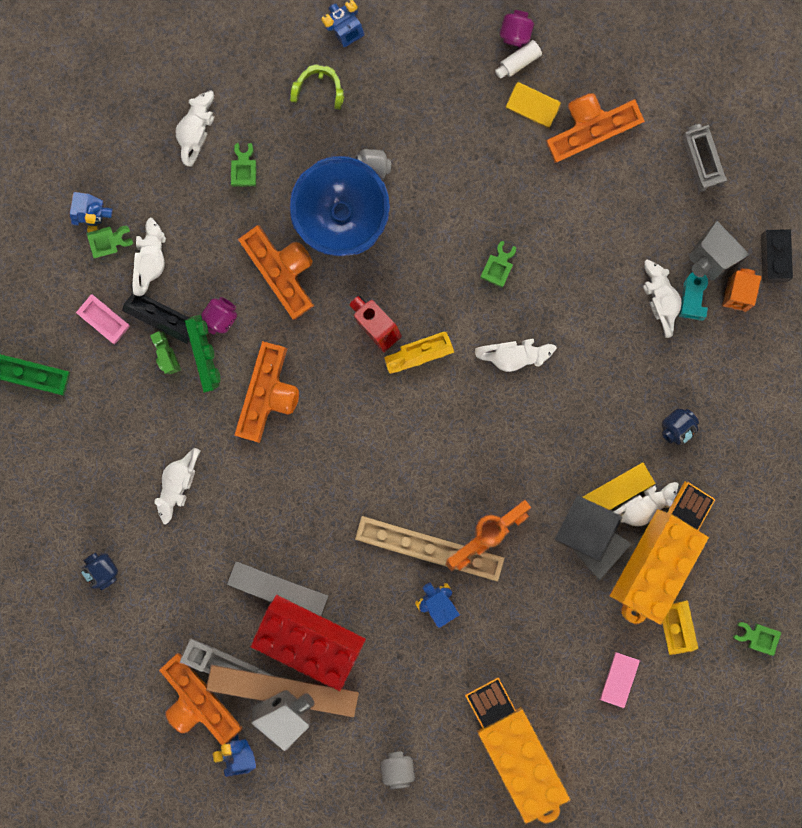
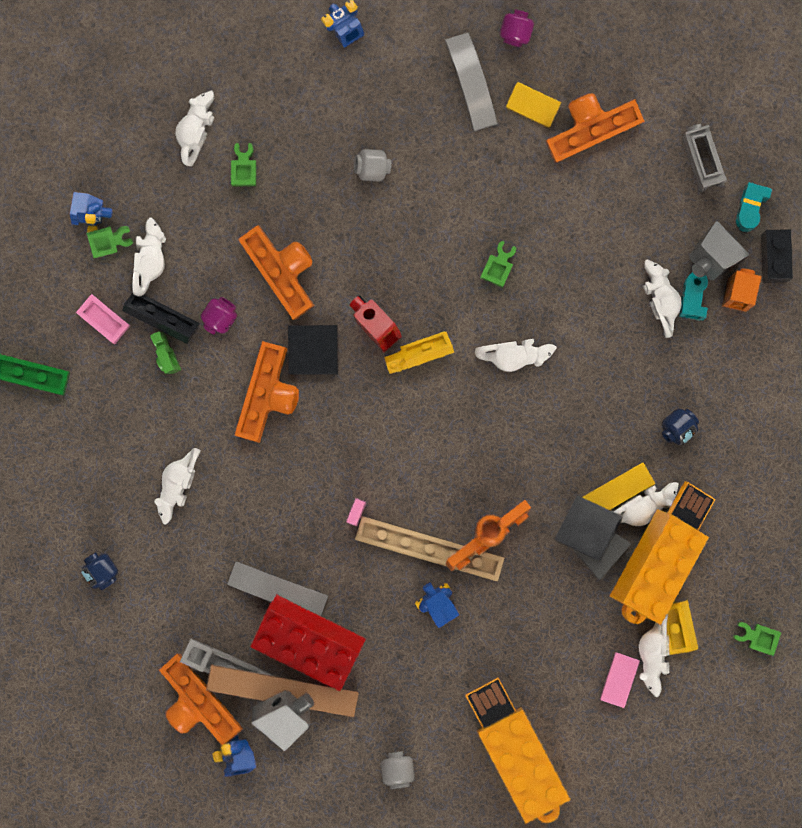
green plate [185,315,221,392] -> none
lime piece [290,65,344,110] -> none
blue rock [290,156,390,256] -> none
white cylinder [495,40,542,79] -> none
none -> black tile [288,325,338,375]
none -> bright pink tile [346,499,366,526]
none -> light grey slope [445,33,497,131]
none -> white animal [639,614,670,697]
none -> teal leg [735,182,772,232]

